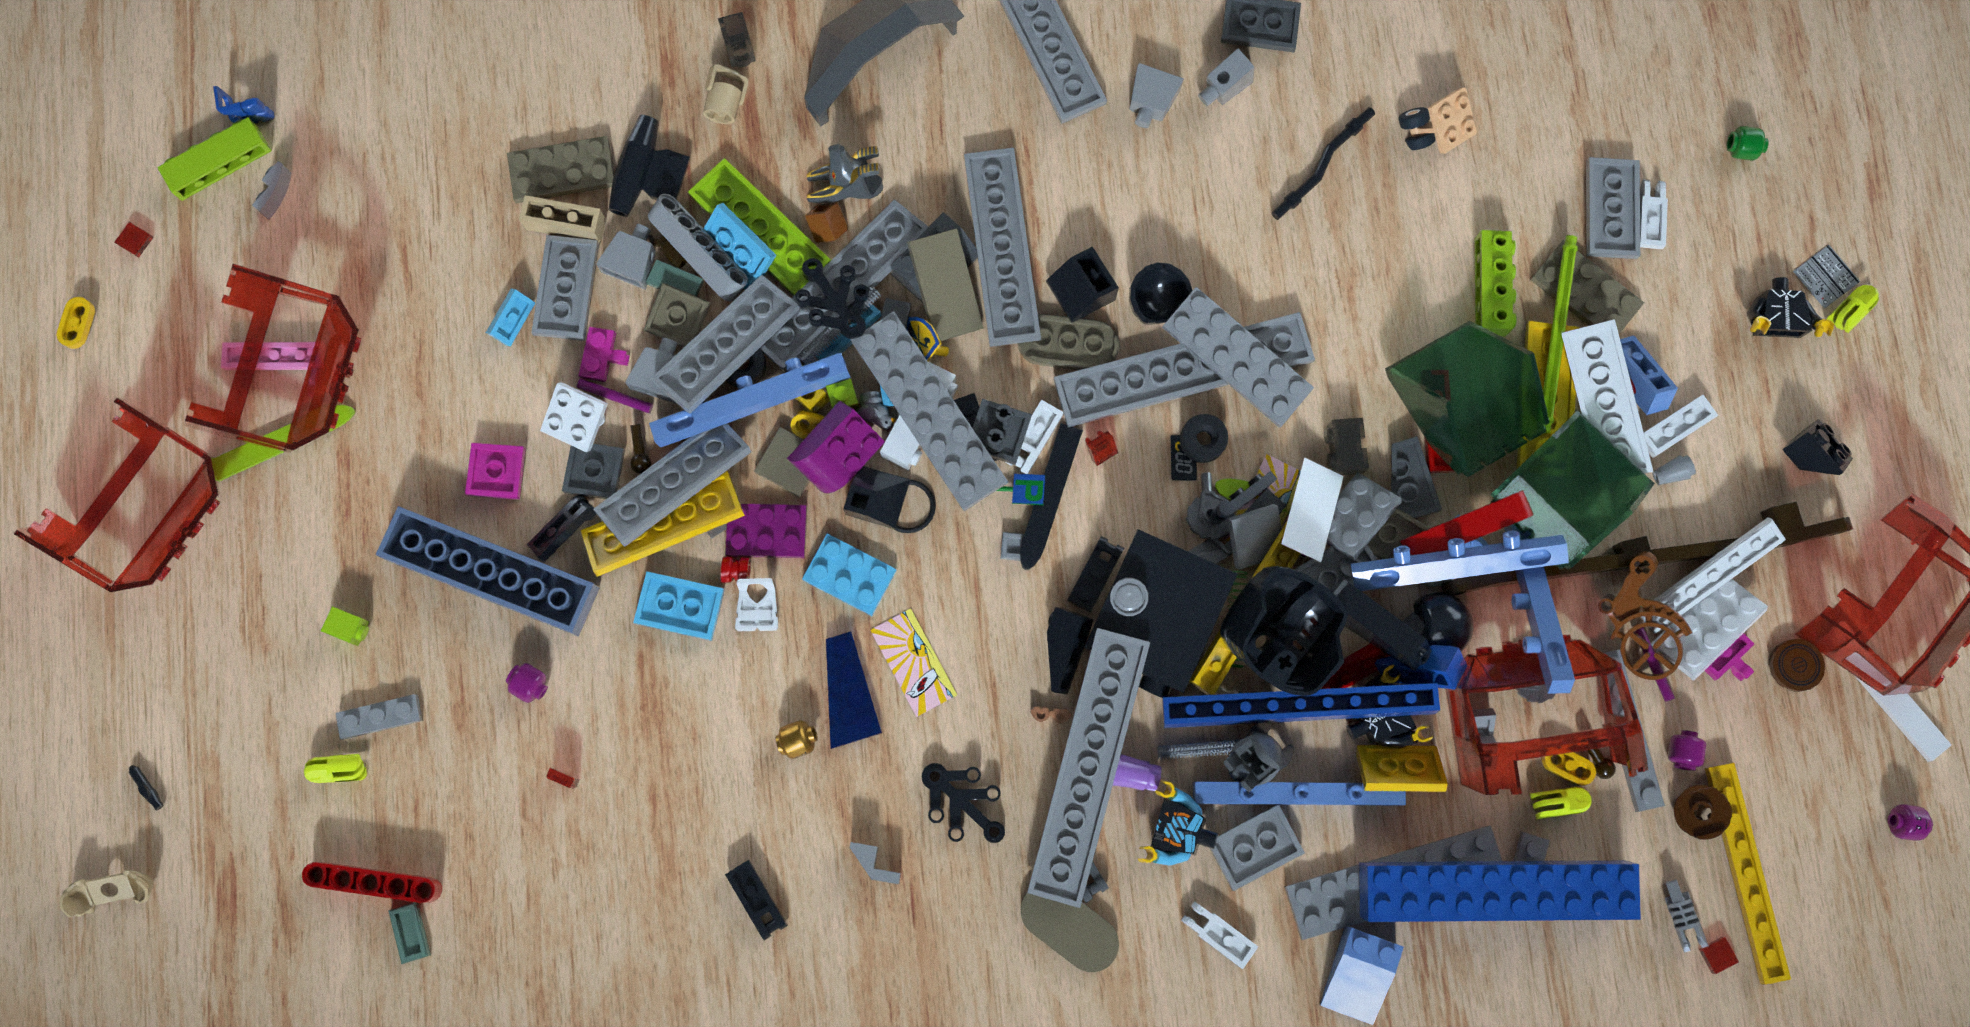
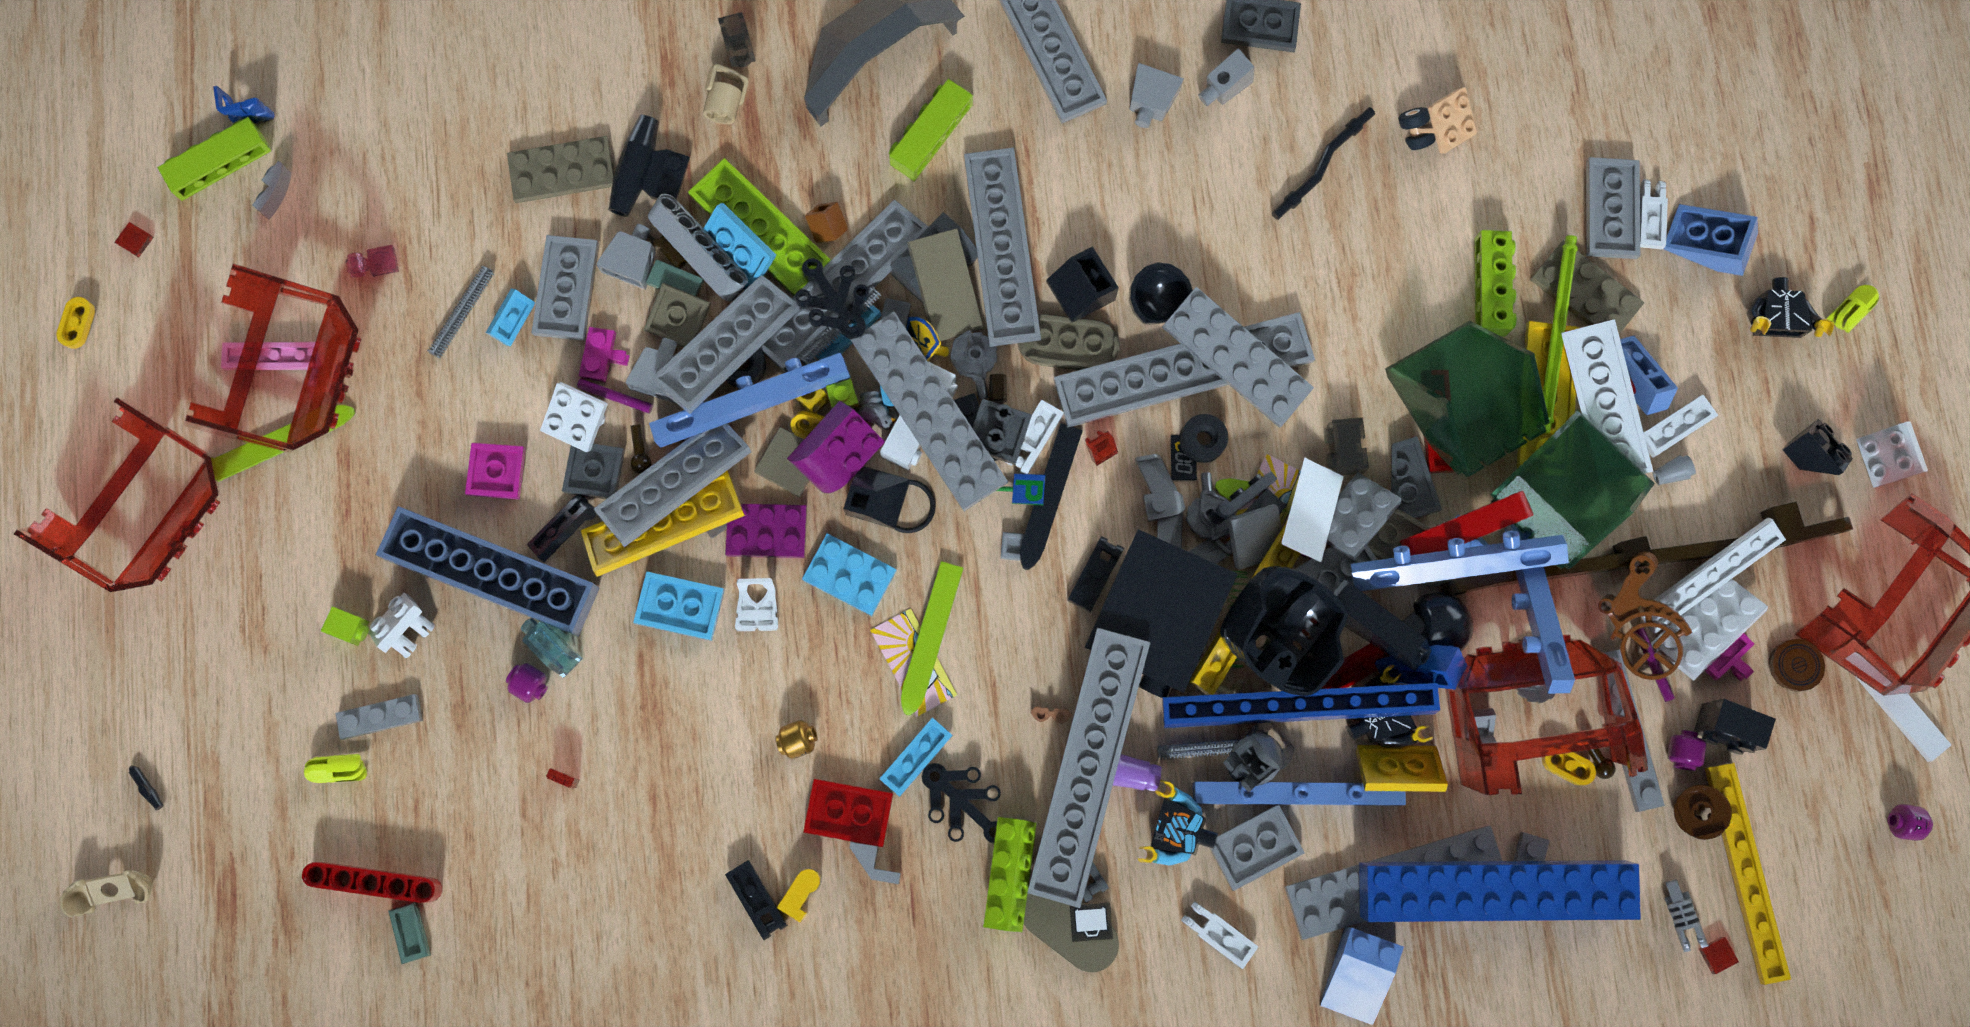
tan brick [519,195,606,243] -> none
red wheel [721,556,751,583] -> none
dark grey piece [807,144,883,203] -> none
clear blue wing [826,631,882,750] -> none
black slope [1047,607,1094,694] -> none
light grey wheel [1110,578,1148,616] -> none
neon yellow arm [1530,787,1592,820] -> none
green head [1726,126,1769,161] -> none
light grey sticker [1793,245,1860,309] -> none
none -> clear pink plate [345,245,399,278]
none -> white plate [368,592,435,658]
none -> light grey axle [427,266,494,359]
none -> clear light blue torso [521,618,583,677]
none -> yellow leg [777,869,821,923]
none -> red plate [803,779,894,847]
none -> medium azure plate [880,718,953,797]
none -> lime brick [889,79,973,182]
none -> lime piece [901,561,964,716]
none -> flat silver piece [950,330,997,400]
none -> lime brick [983,817,1037,932]
none -> dark brown bar [989,374,1007,404]
none -> sticker [1069,903,1113,942]
none -> light grey plate [1135,454,1185,549]
none -> medium blue slope [1663,204,1758,276]
none -> black brick [1694,699,1776,755]
none -> white plate [1856,422,1928,488]

